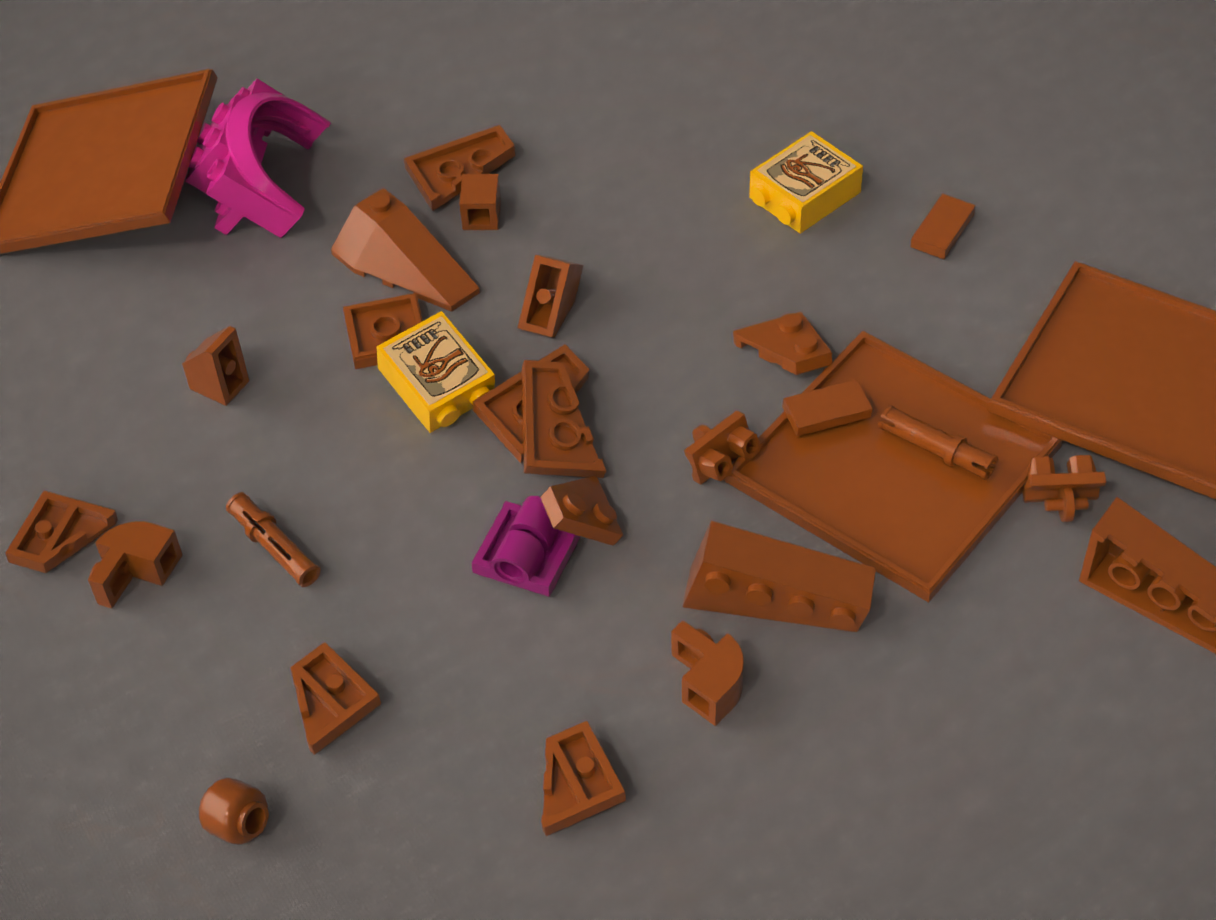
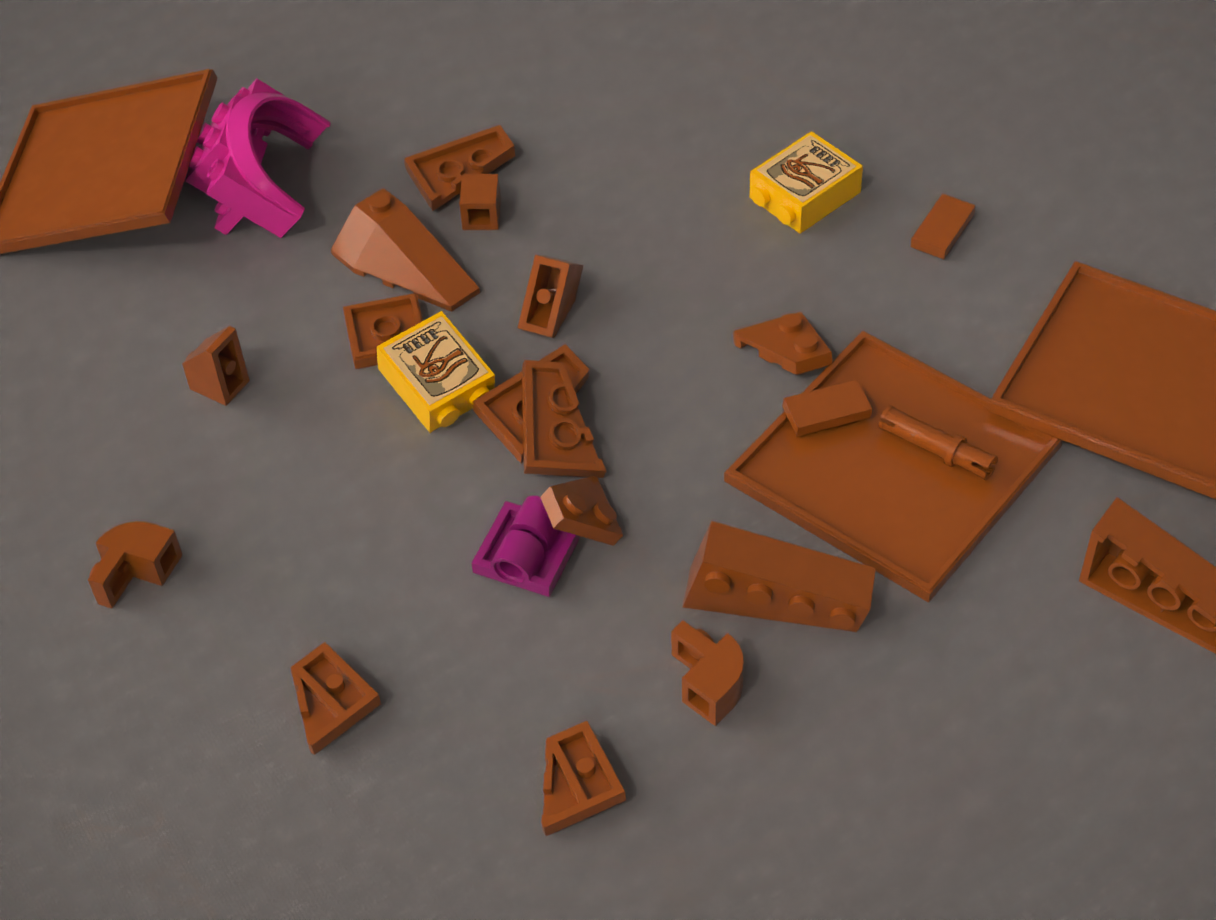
dark orange wing [5,490,118,573] -> none
dark orange head [199,778,269,845] -> none
dark orange pin [226,492,321,587] -> none
dark orange hips [684,410,761,485] -> none
dark orange hips [1022,455,1106,523] -> none

